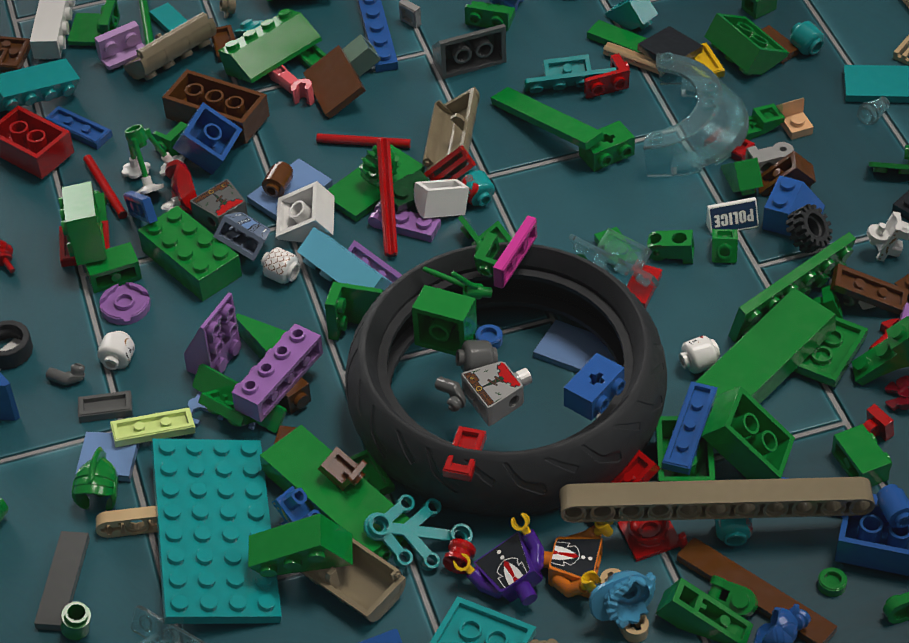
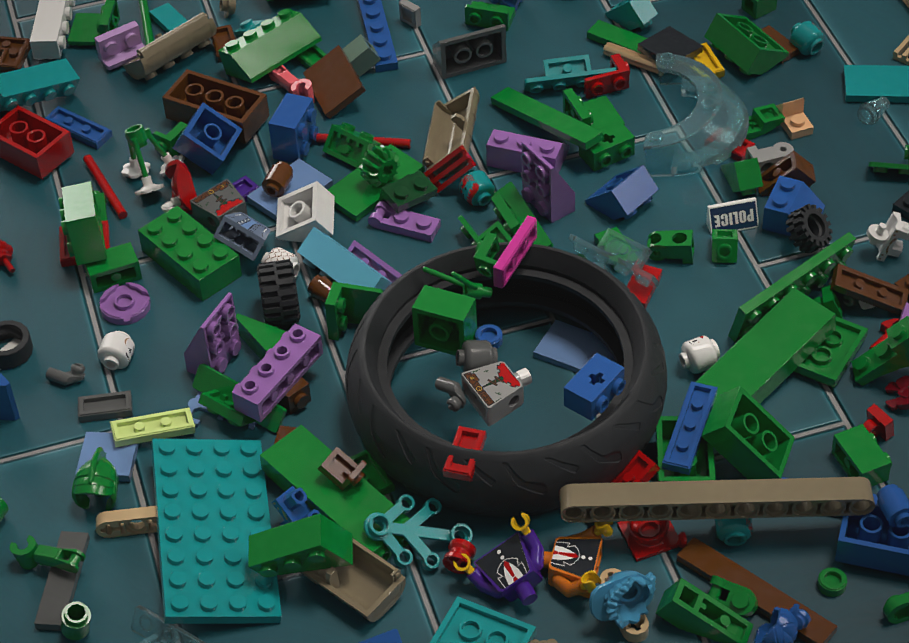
blue tile [123,190,158,224] -> none
red axle [377,138,398,257] -> none
white brick [414,179,469,218] -> none
none -> green piece [10,535,86,574]
none -> dark purple tile [232,175,259,202]
none -> black tyre [257,259,301,326]
none -> blue brick [268,93,319,163]
none -> reddish brown cone [307,275,332,302]
none -> green bracket [322,122,381,168]
none -> medium lavender slope [486,129,570,173]
none -> green bracket [491,182,553,247]
none -> medium lavender slope [521,140,575,223]
none -> green bracket [563,88,625,129]
none -> blue slope [585,165,659,220]

